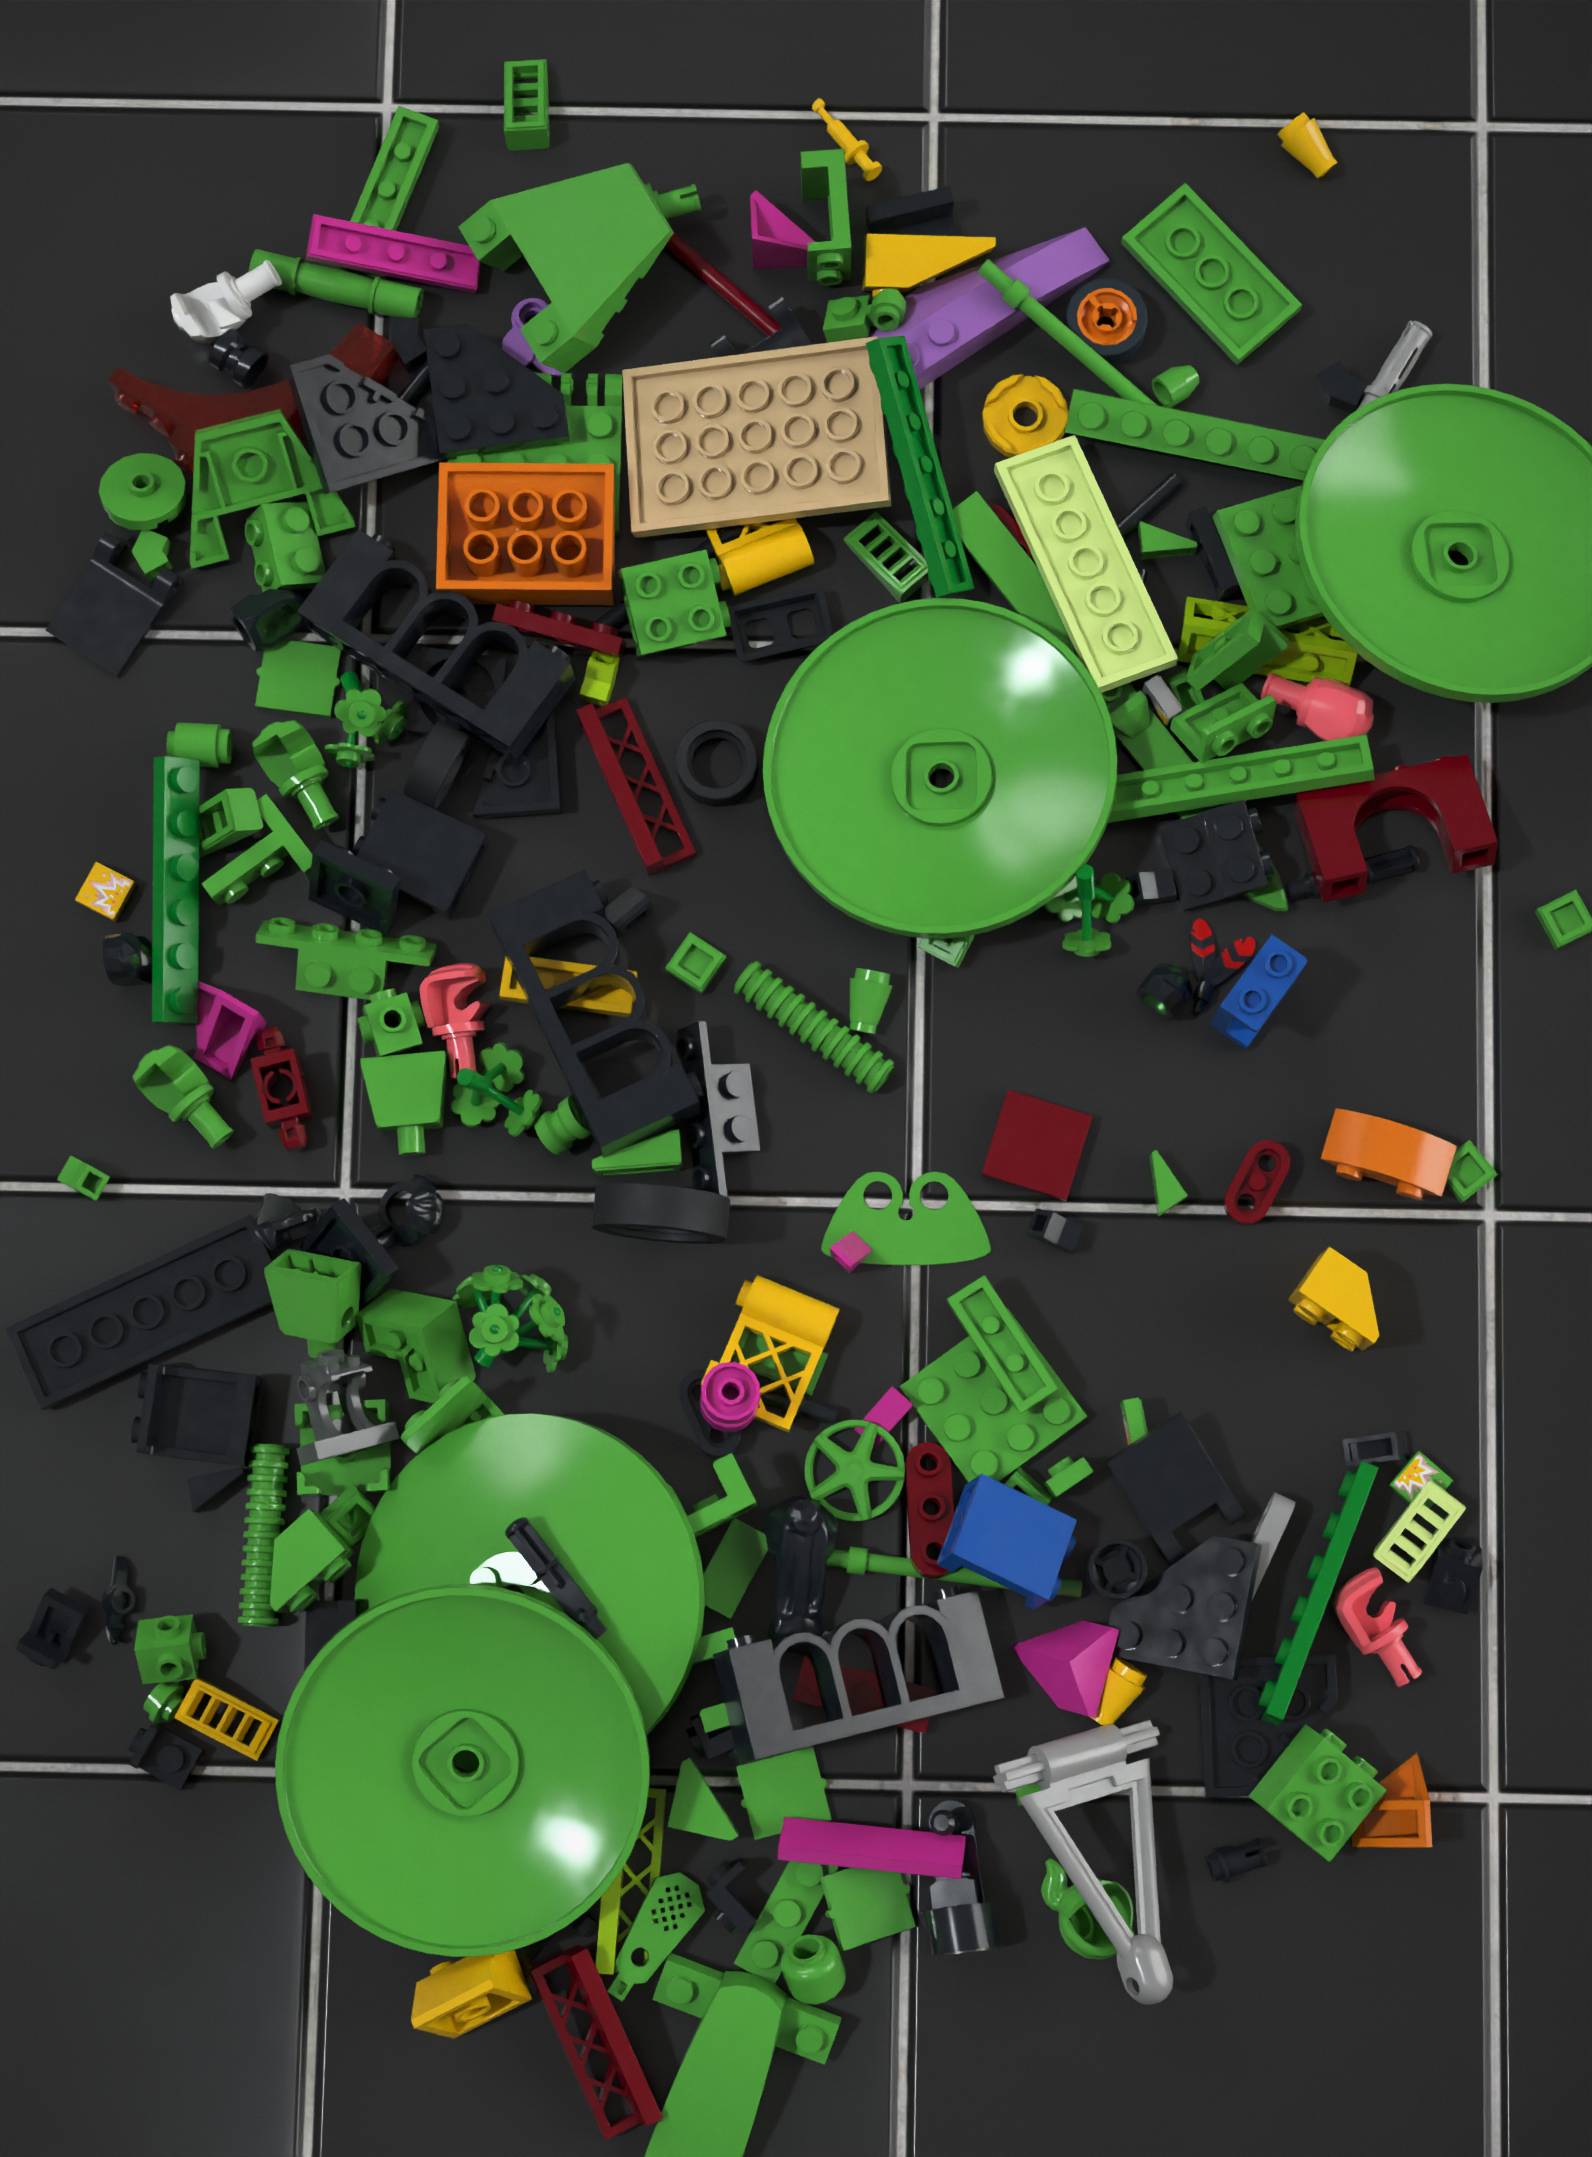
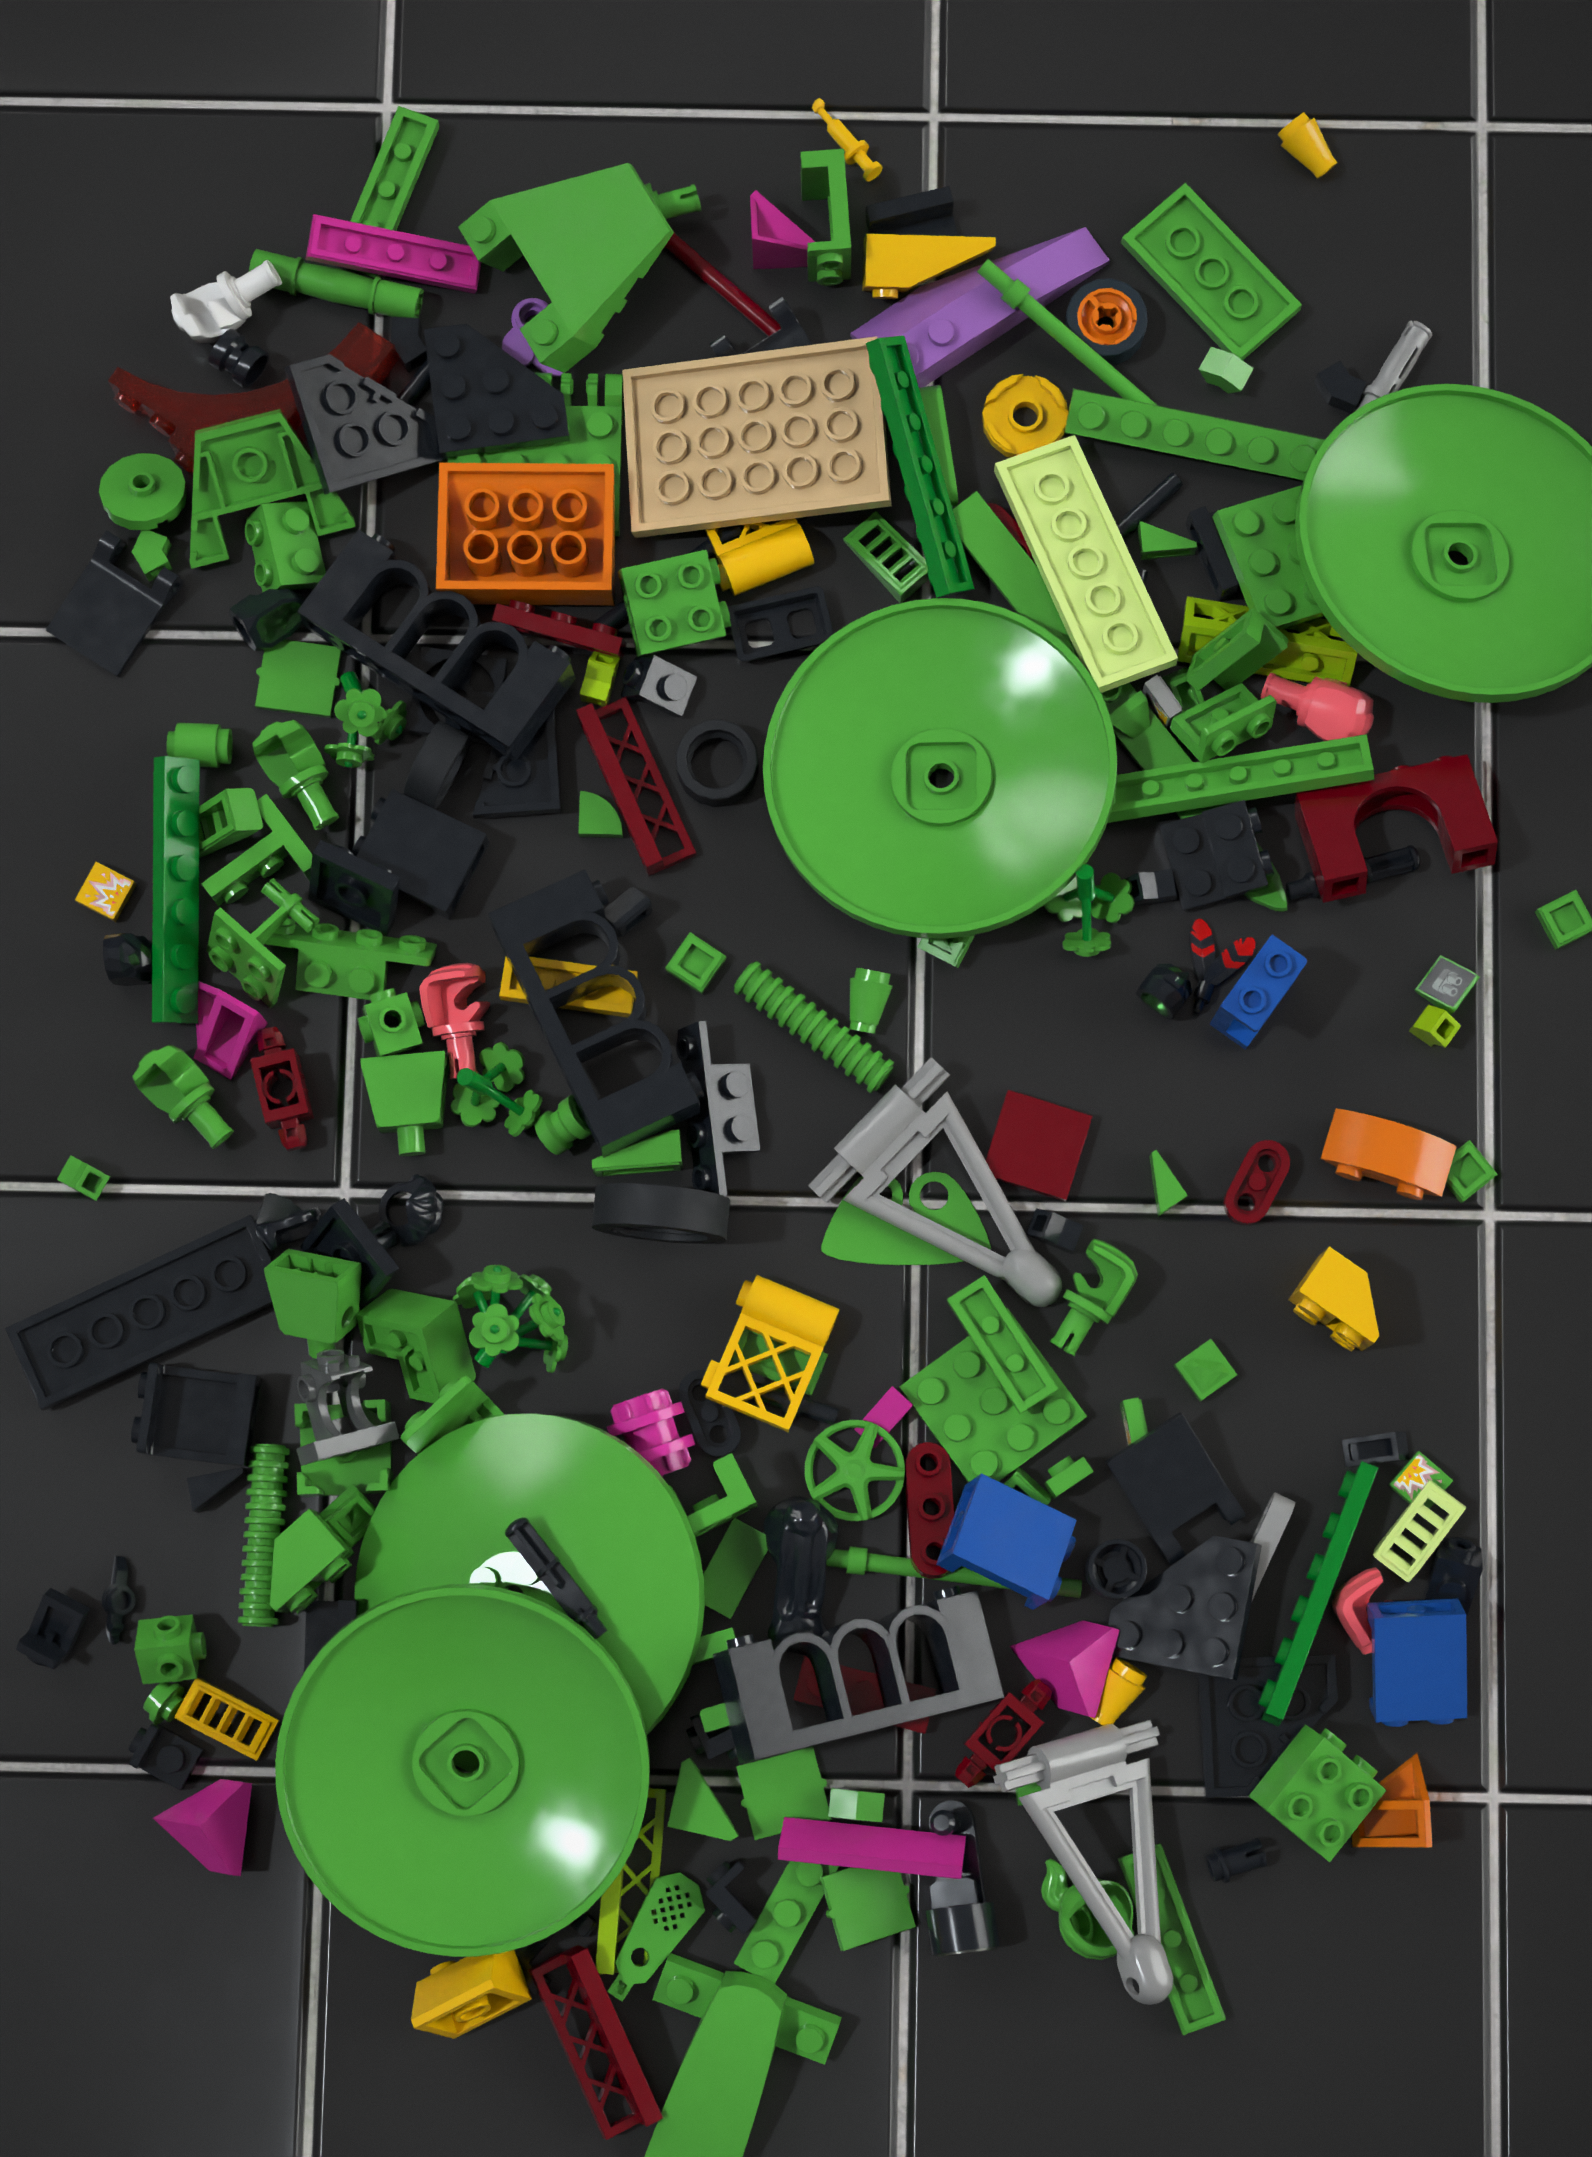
bright green slope [504,59,550,151] -> none
dark pink wheel [700,1362,760,1432] -> none
bright green head [781,1934,846,2005] -> none
bright green plate [823,288,907,343] -> none
dark pink piece [830,1231,873,1274] -> none
bright green hose [1152,365,1200,408] -> none
none -> dark pink slope [153,1779,252,1876]
none -> bright green plate [206,878,320,1008]
none -> bright green tile [579,791,623,838]
none -> dark pink piece [606,1388,695,1476]
none -> bracket [621,655,697,717]
none -> light grey piece [808,1057,1062,1307]
none -> bright green piece [828,1788,885,1822]
none -> bright green beam [919,385,958,507]
none -> dark red piece [955,1679,1052,1788]
none -> bright green piece [1050,1239,1138,1357]
none -> bright green tile [1117,1843,1226,2035]
none -> bright green tile [1173,1339,1237,1402]
none -> bright green piece [1199,347,1254,394]
none -> blue panel [1367,1598,1467,1727]
none -> lime piece [1409,1004,1461,1048]
none -> slope [1414,955,1480,1015]

